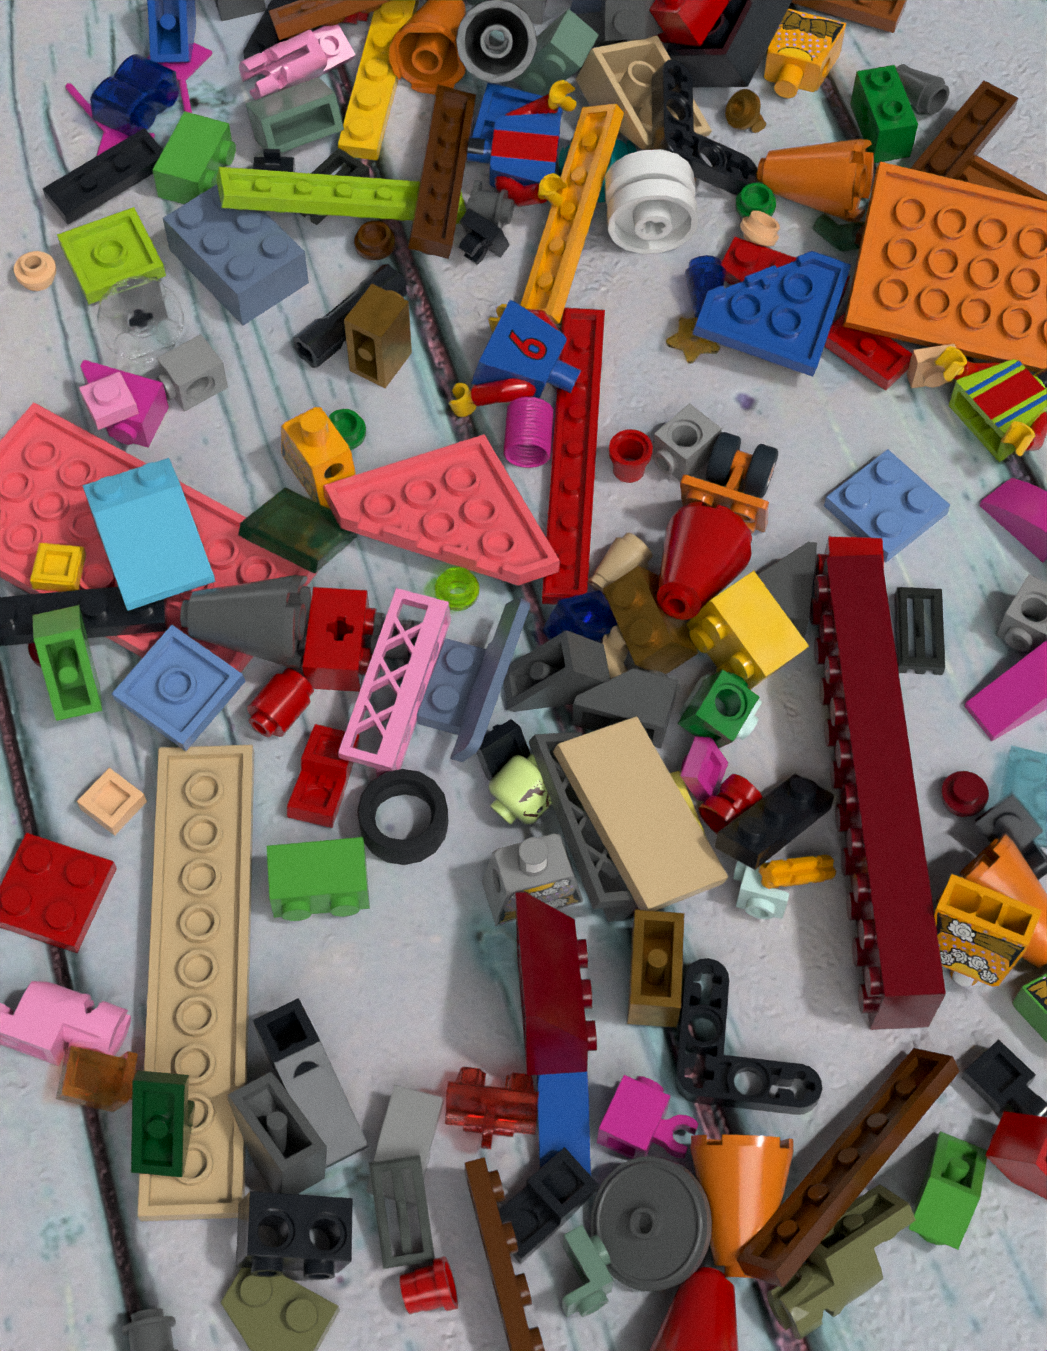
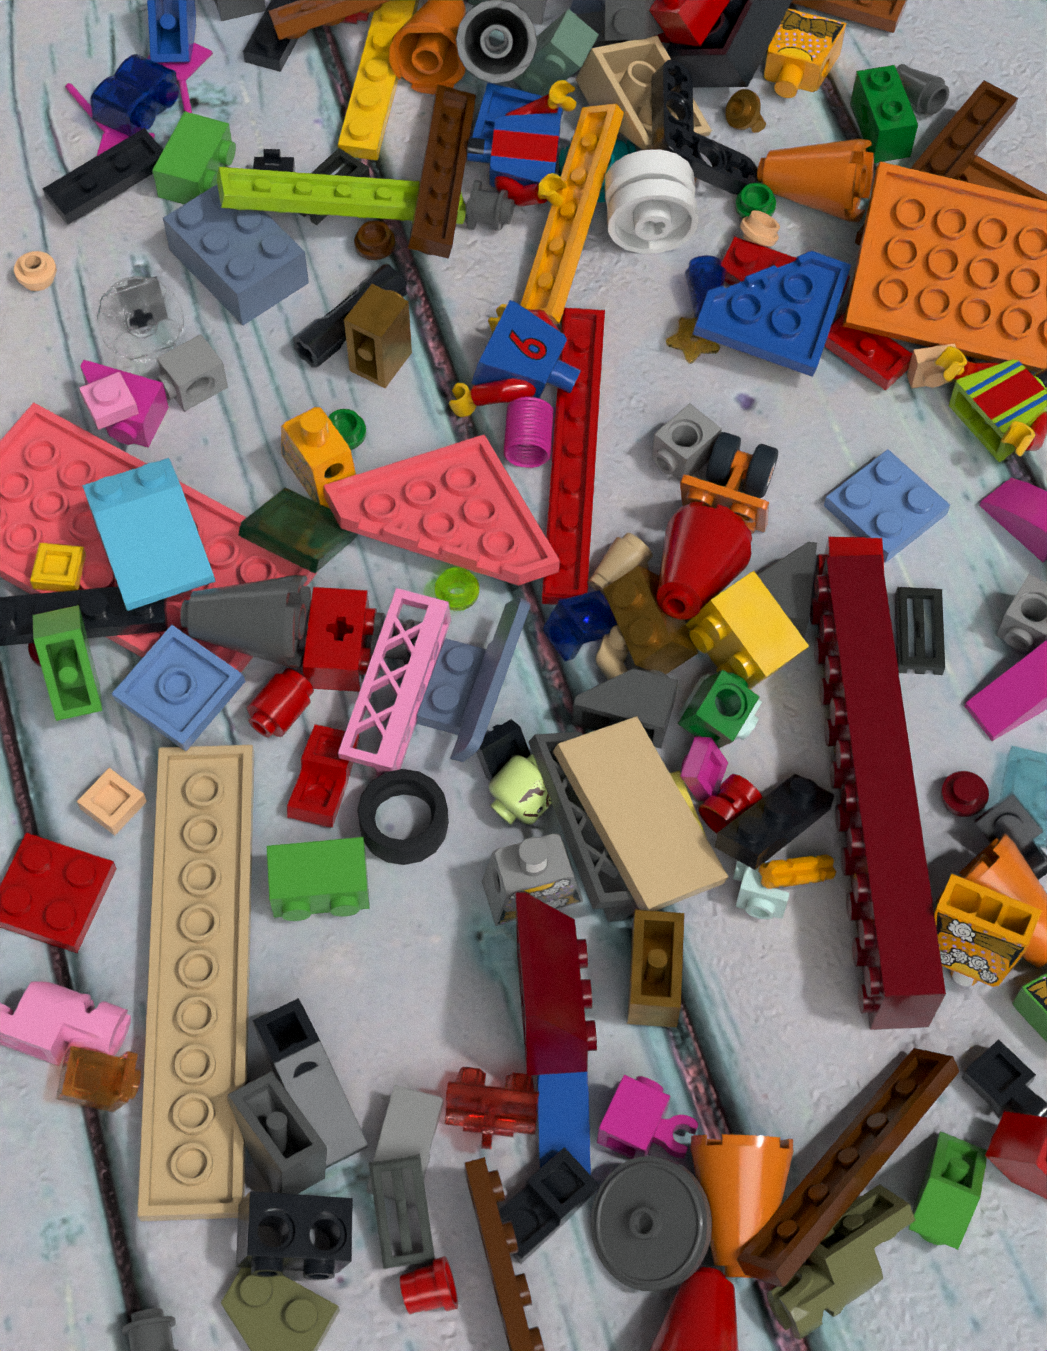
lime plate [57,207,166,305] -> none
dark green slope [131,1070,195,1177] -> none
bright pink plate [239,24,355,100] -> none
sand green brick [245,77,344,153] -> none
black tile [459,208,510,265] -> none
dark grey slope [503,630,610,712] -> none
sand green bracket [561,1225,614,1317] -> none
red piece [609,429,653,483] -> none
black beam [675,958,823,1115] -> none
clear green arm [812,213,865,252] -> none

